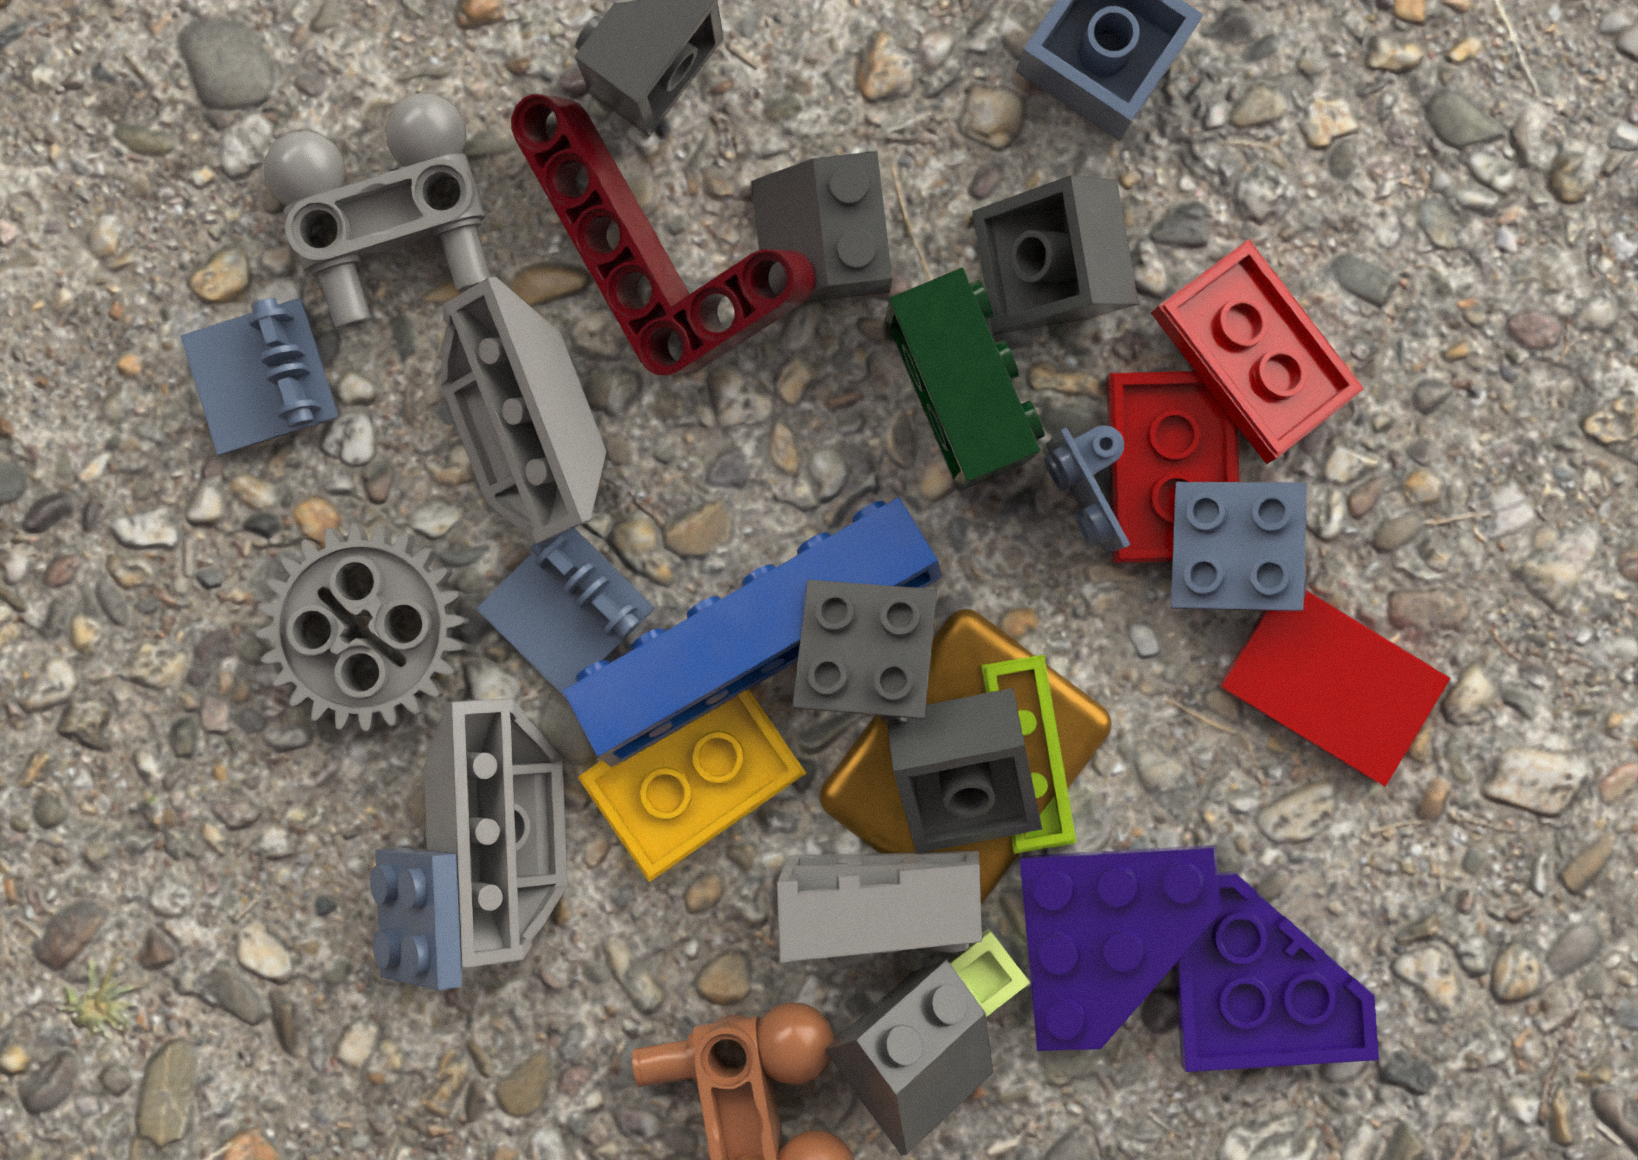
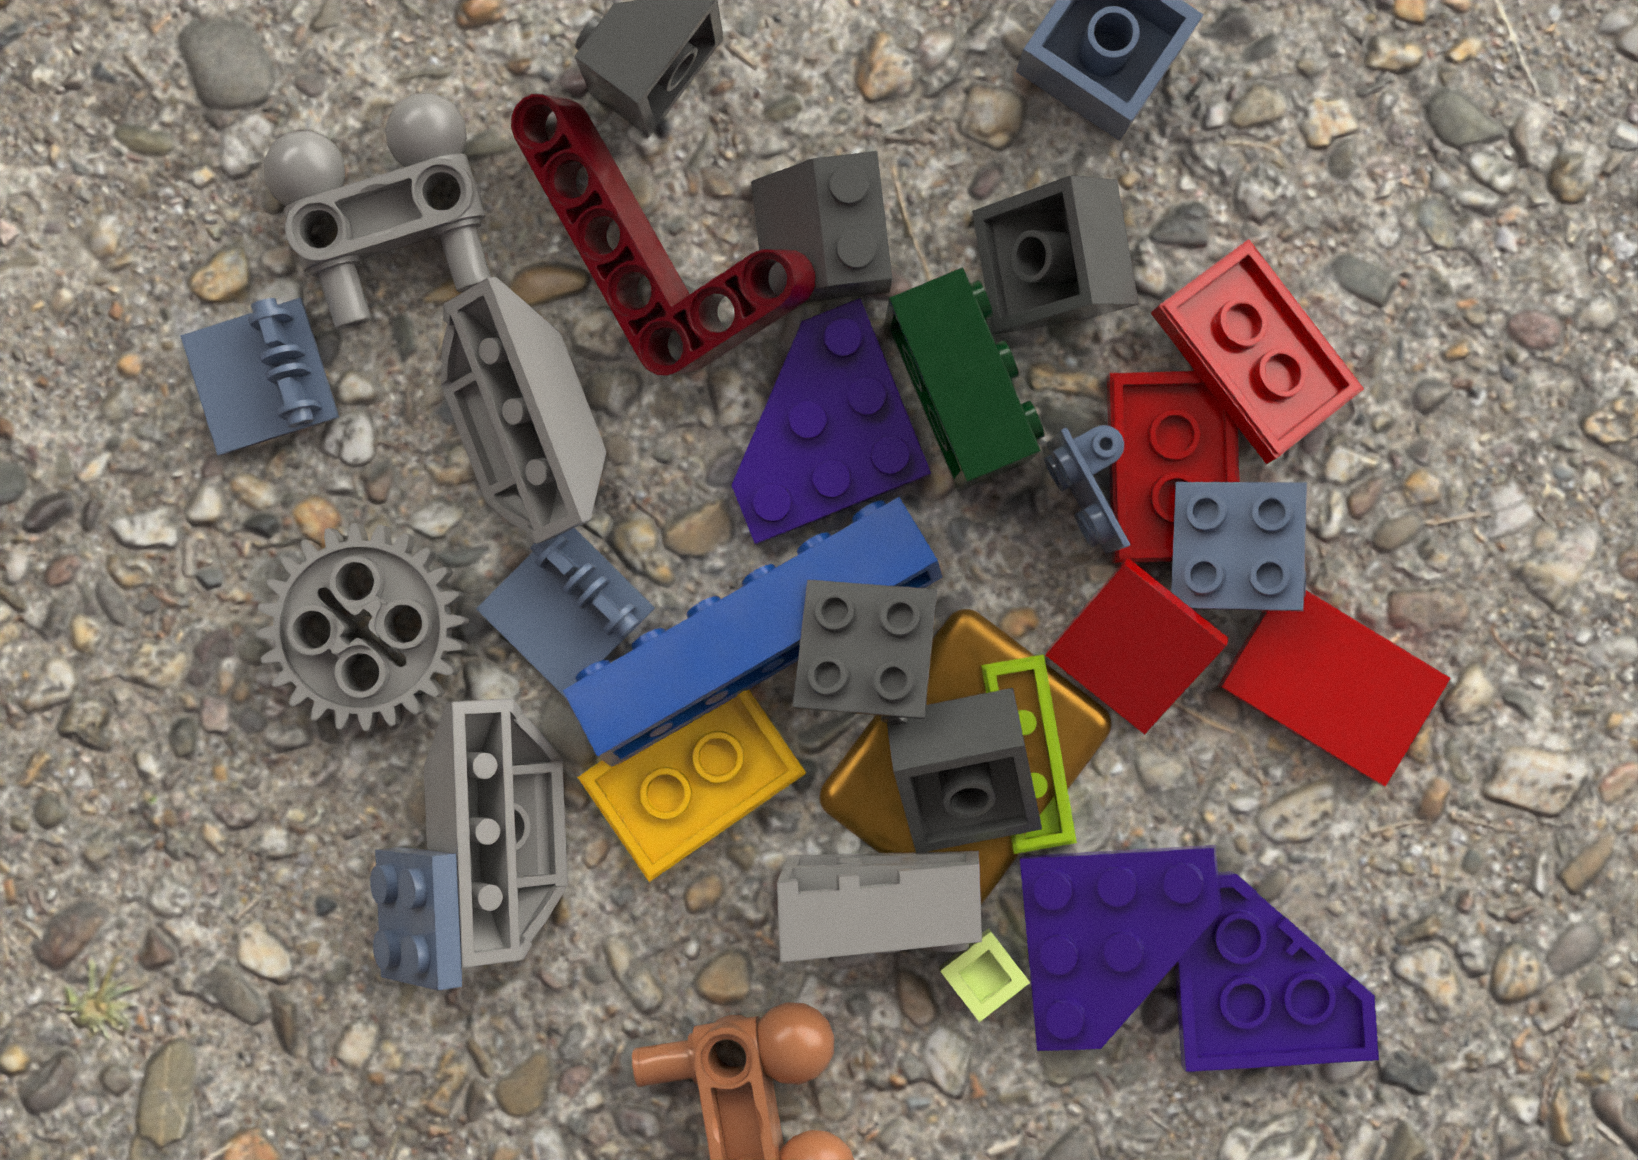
dark grey slope [825,960,994,1156] -> none
none -> dark purple plate [731,298,931,545]
none -> red tile [1045,557,1229,735]

